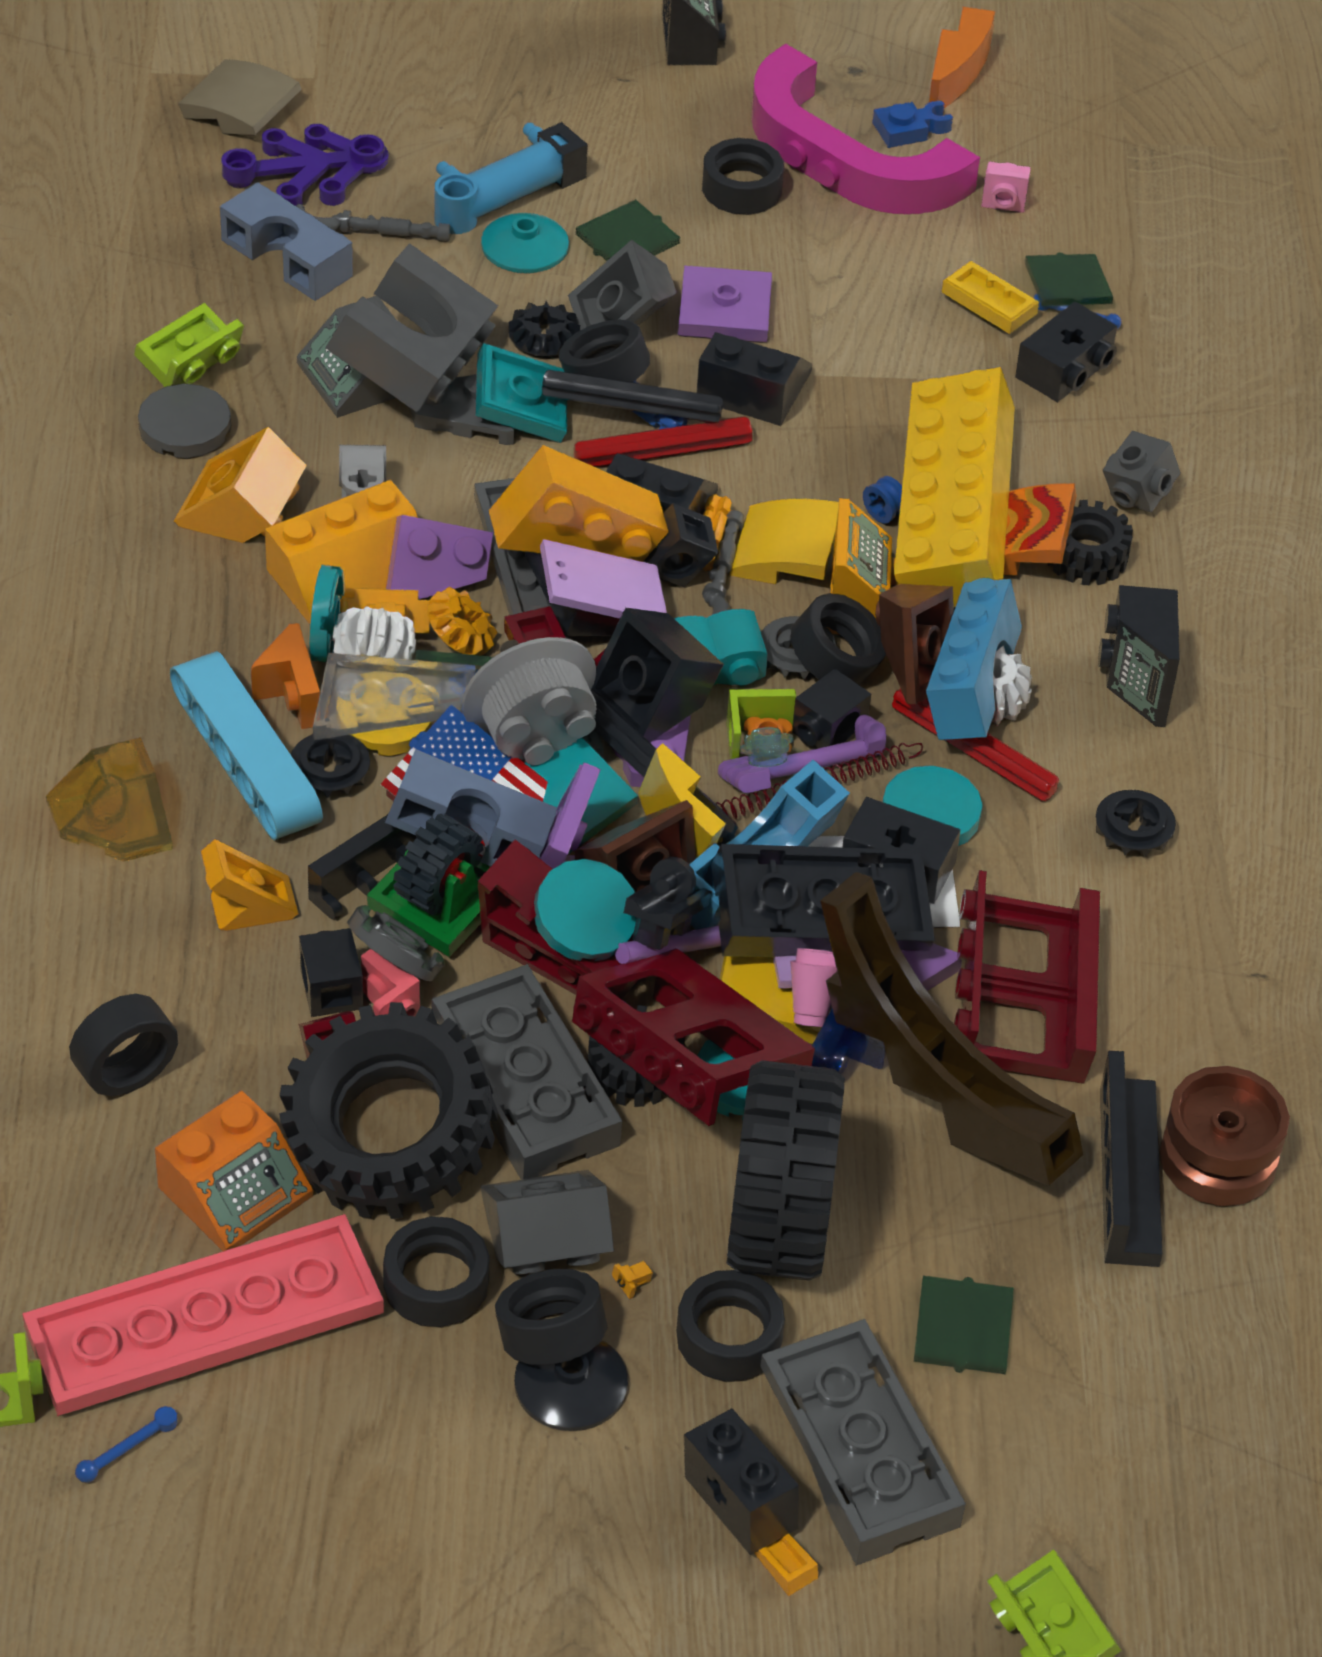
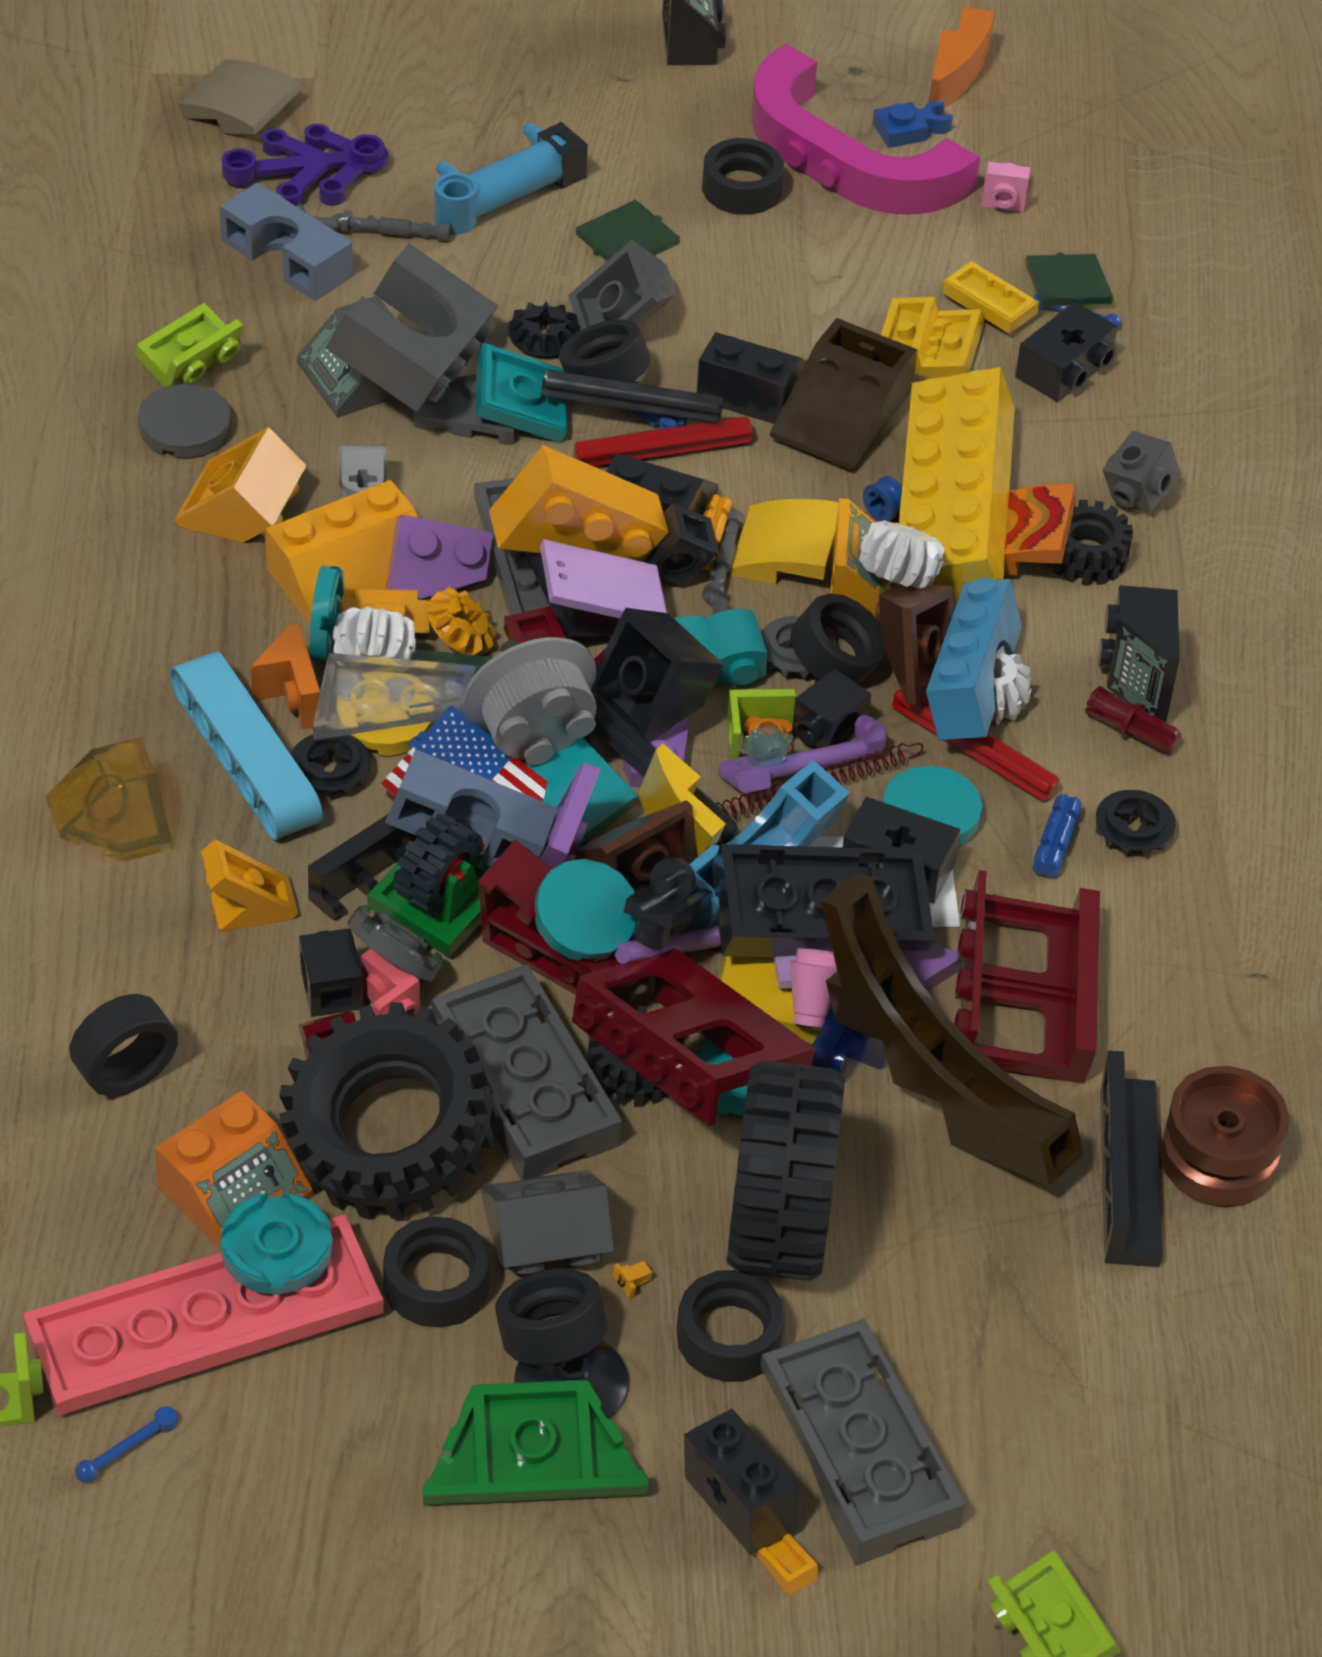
teal dish [481,213,569,273] -> none
medium lavender plate [678,265,772,342] -> none
clear green piece [913,1275,1014,1375] -> none
none -> teal tile [220,1192,333,1295]
none -> green wing [423,1380,648,1505]
none -> dark brown slope [770,318,918,470]
none -> white gear [859,520,945,589]
none -> yellow slope [881,296,984,378]
none -> blue axle [1032,793,1082,879]
none -> dark red axle [1085,686,1181,754]

